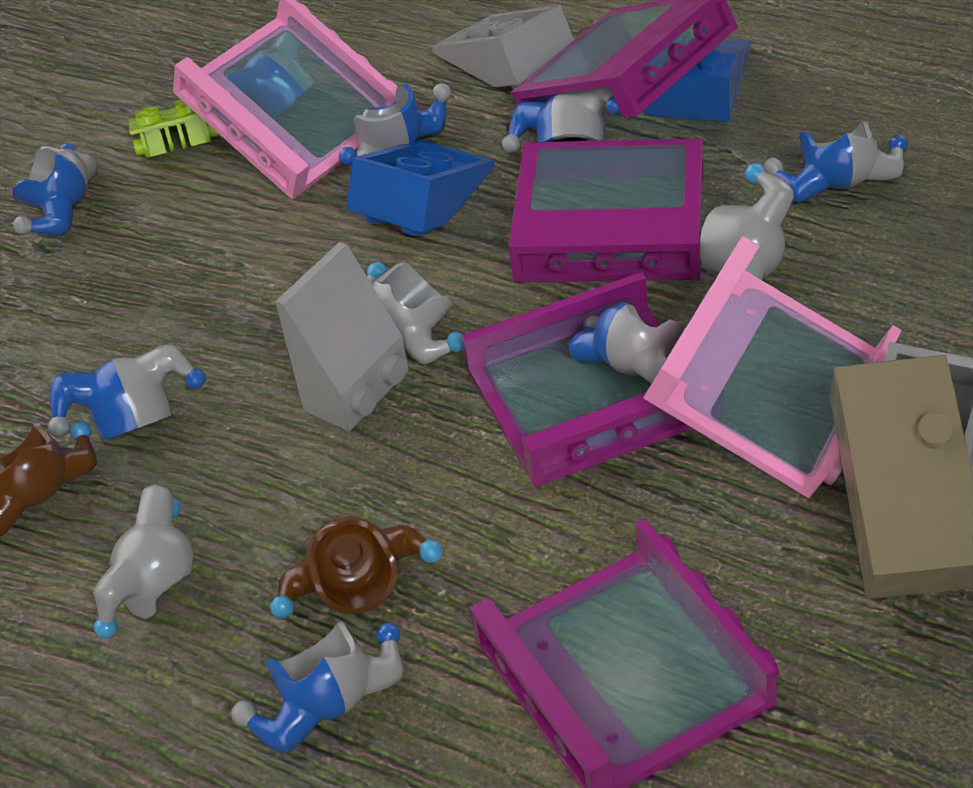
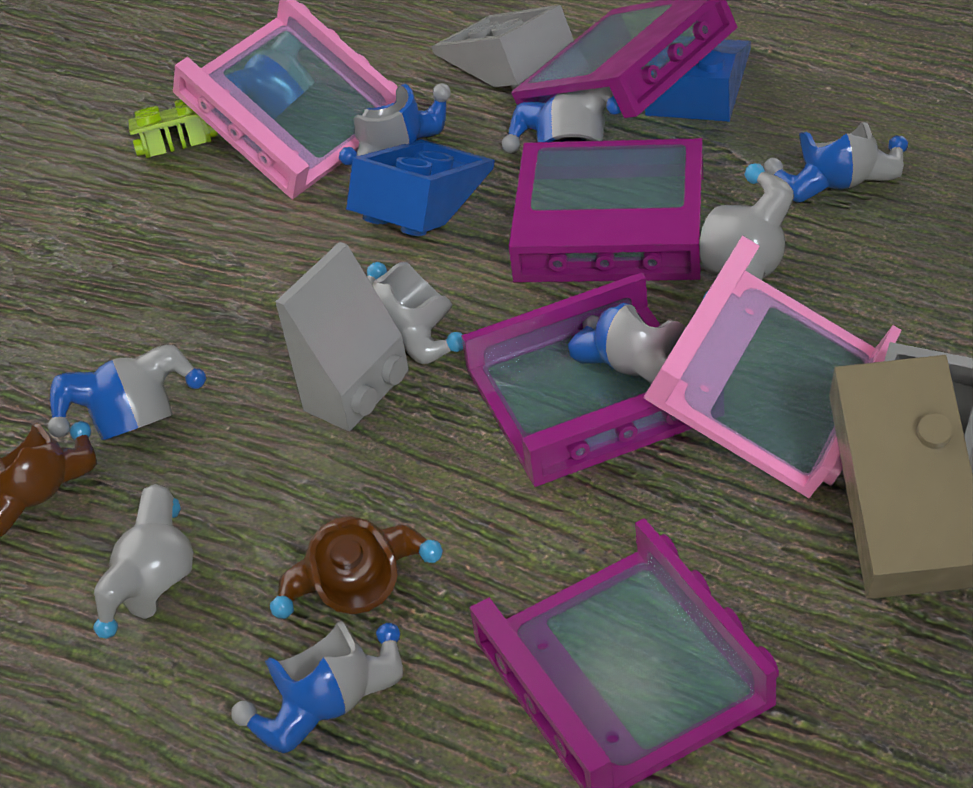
blue piece [13,143,98,236] -> none

